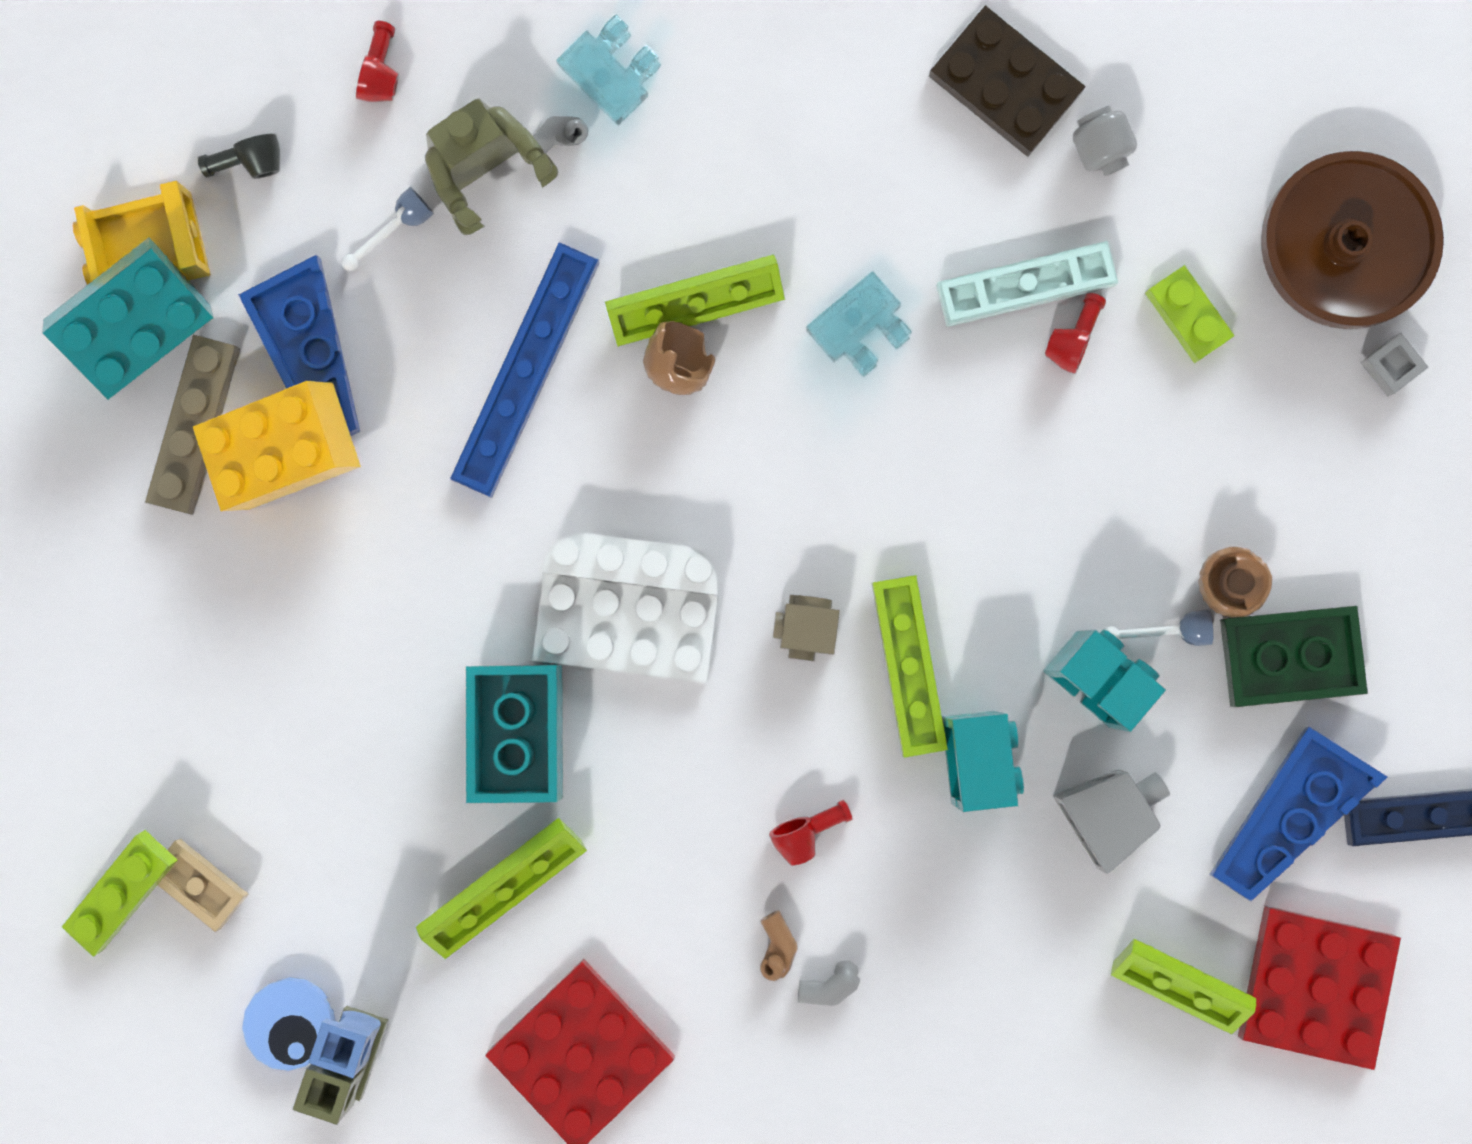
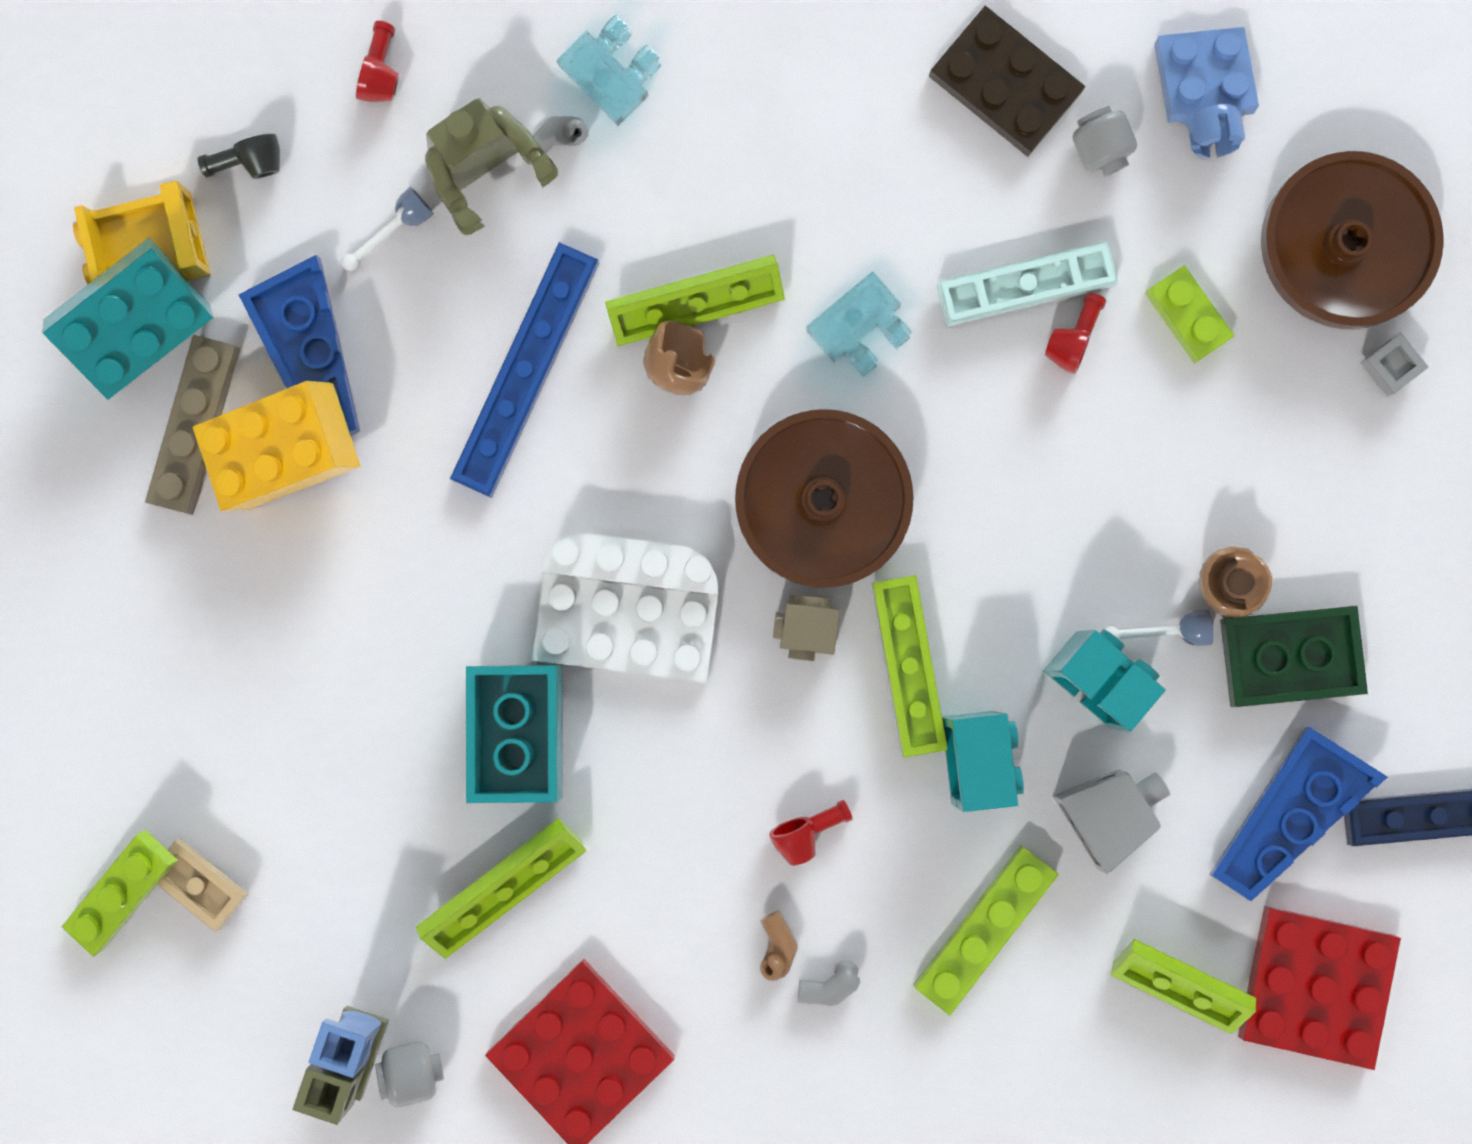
light blue tile [242,977,335,1071] -> none
none -> light grey head [375,1042,444,1107]
none -> reddish brown dish [735,409,914,588]
none -> lime plate [913,845,1059,1016]
none -> medium blue plate [1154,27,1259,158]

